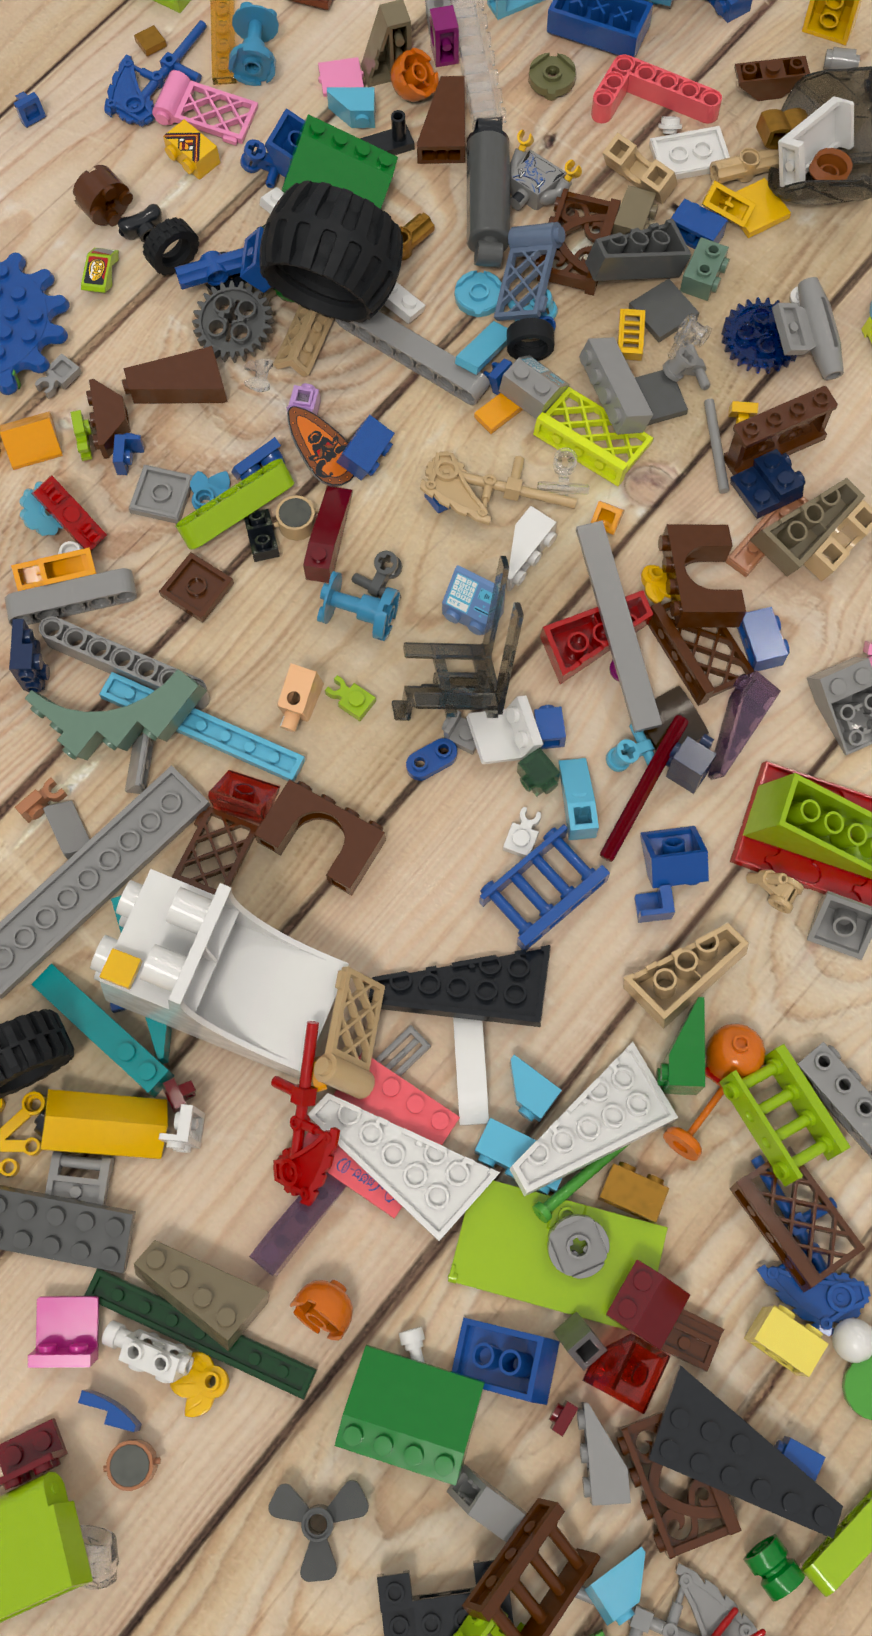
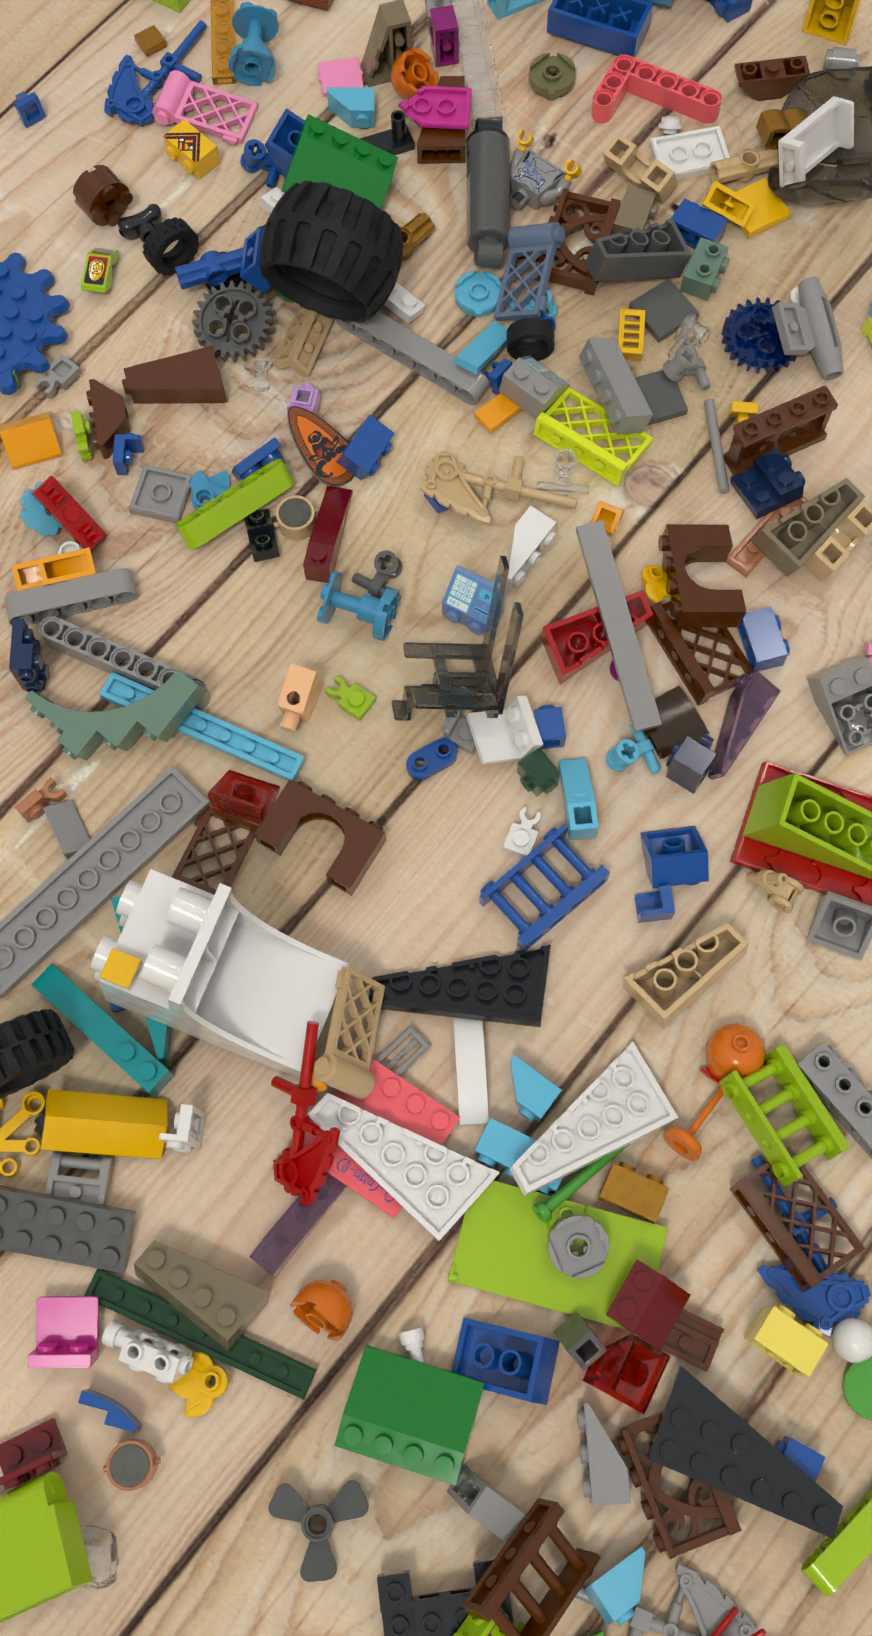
light grey slope [125,733,154,794] -> none
reddish brown plate [159,552,234,623] -> none
dark red tile [163,1078,196,1114] -> none
dark red plate [549,1400,579,1437] -> none
dark red axle [600,715,689,862] -> none
green slope [656,997,705,1095] -> none
green wheel [743,1534,805,1602] -> none
dark orange piece [809,148,853,190] -> none
none -> dark pink tile [398,86,472,130]

